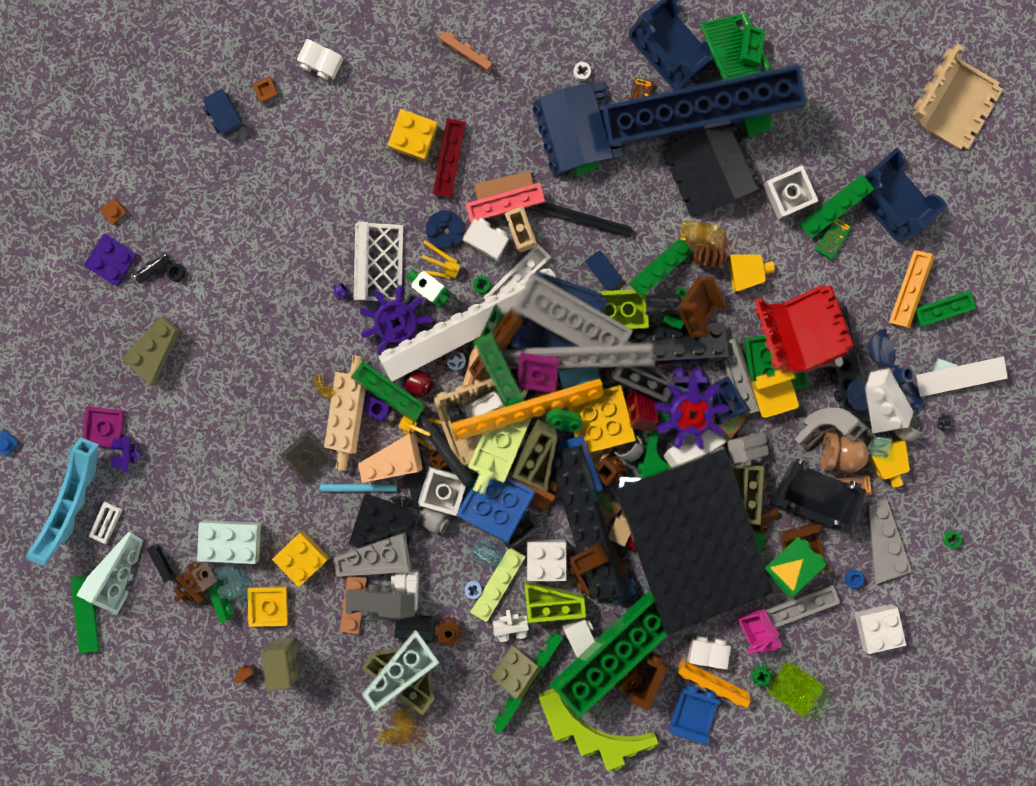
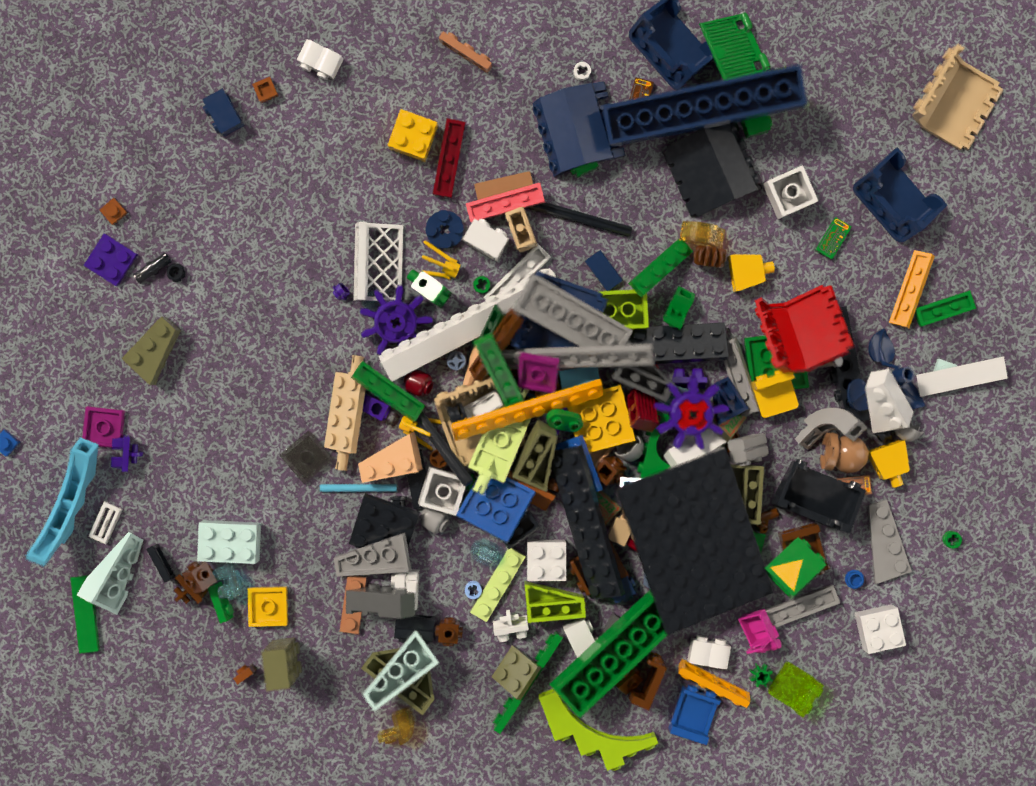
yellow brick [272,530,330,587] -> none
clear yellow arm [312,374,334,398] -> none
reddish brown tile [570,543,609,576] -> none
black hips [645,294,681,315] -> none
reddish brown panel [677,277,727,338] -> none
green plate [740,25,765,67] -> none
green plate [799,174,874,239] -> none
clear light blue plate [868,436,893,458] -> none
black plate [938,413,951,432] -> none

